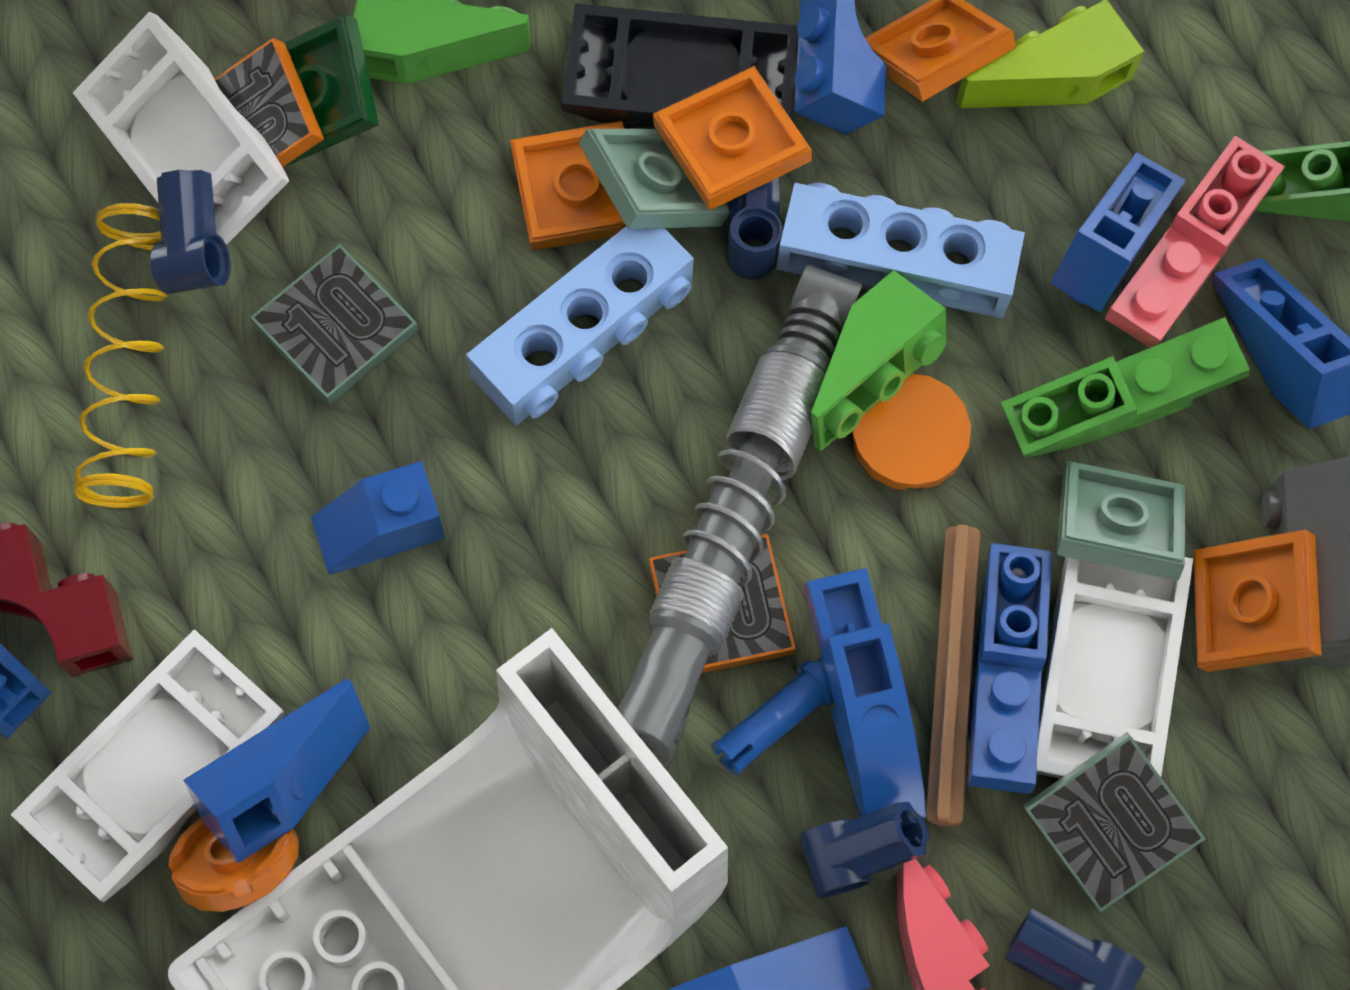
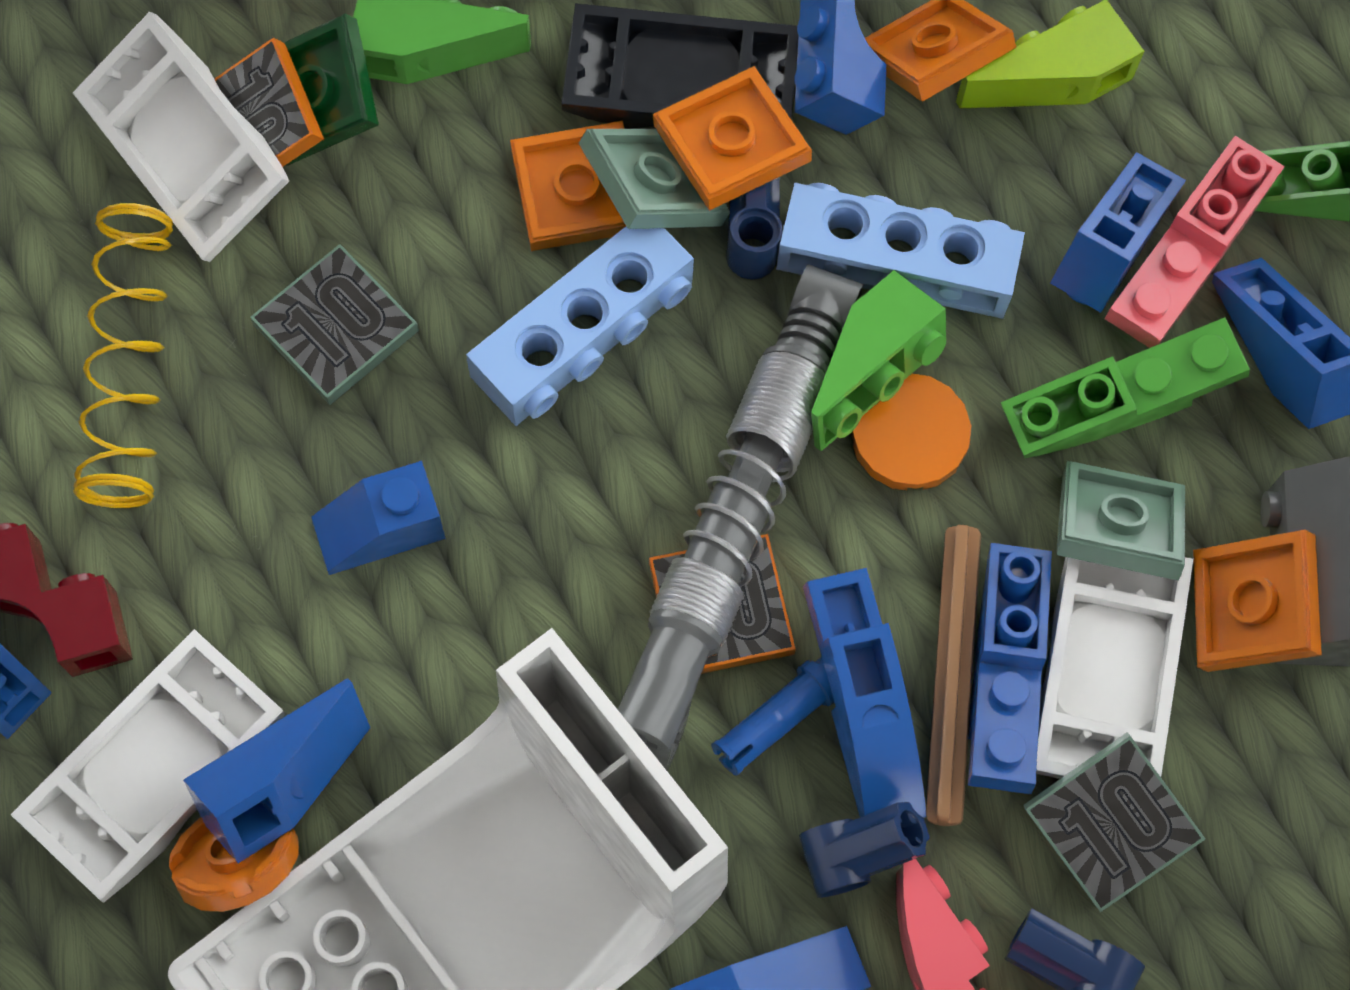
dark blue piece [150,170,231,294] -> none

